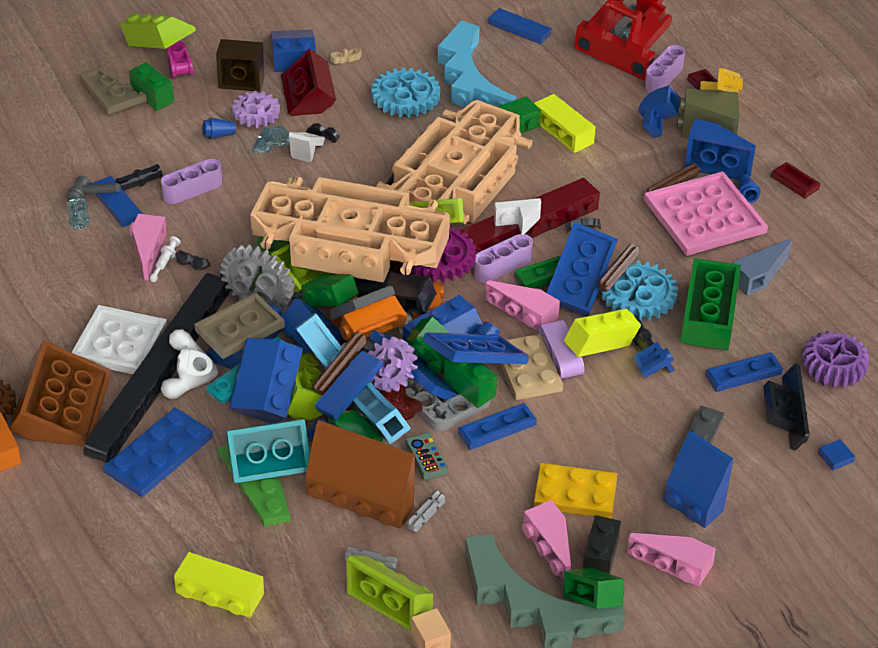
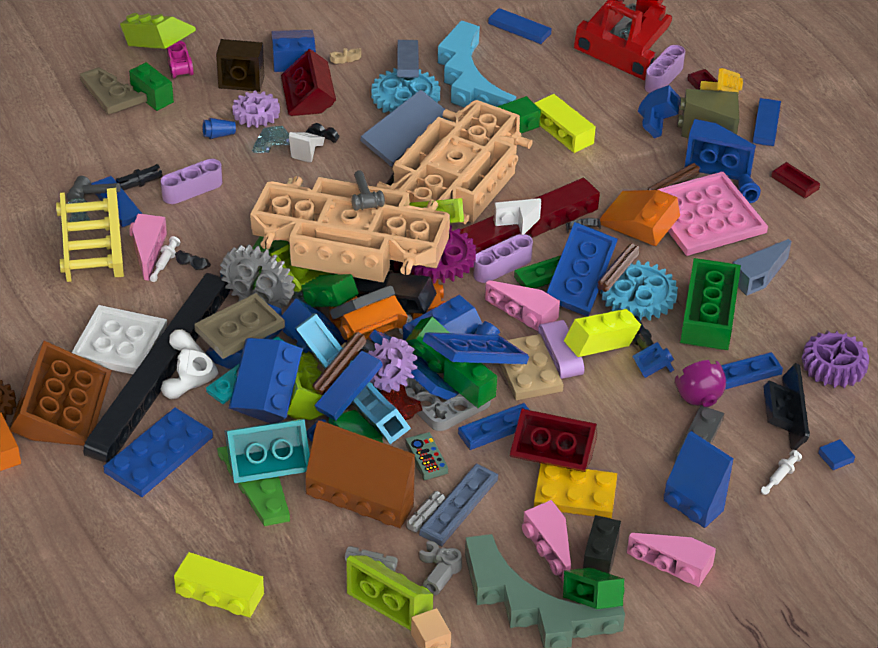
none -> light yellow fence [56,188,124,282]
none -> dark grey piece [351,170,385,211]
none -> sand blue tile [360,90,450,167]
none -> sand blue tile [397,40,419,77]
none -> sand blue tile [419,463,498,547]
none -> light grey bar [419,541,462,596]
none -> dark red slope [510,409,597,473]
none -> orange slope [600,190,680,247]
none -> magenta cylinder [675,360,726,407]
none -> blue tile [753,98,781,146]
none -> white piece [761,450,802,495]

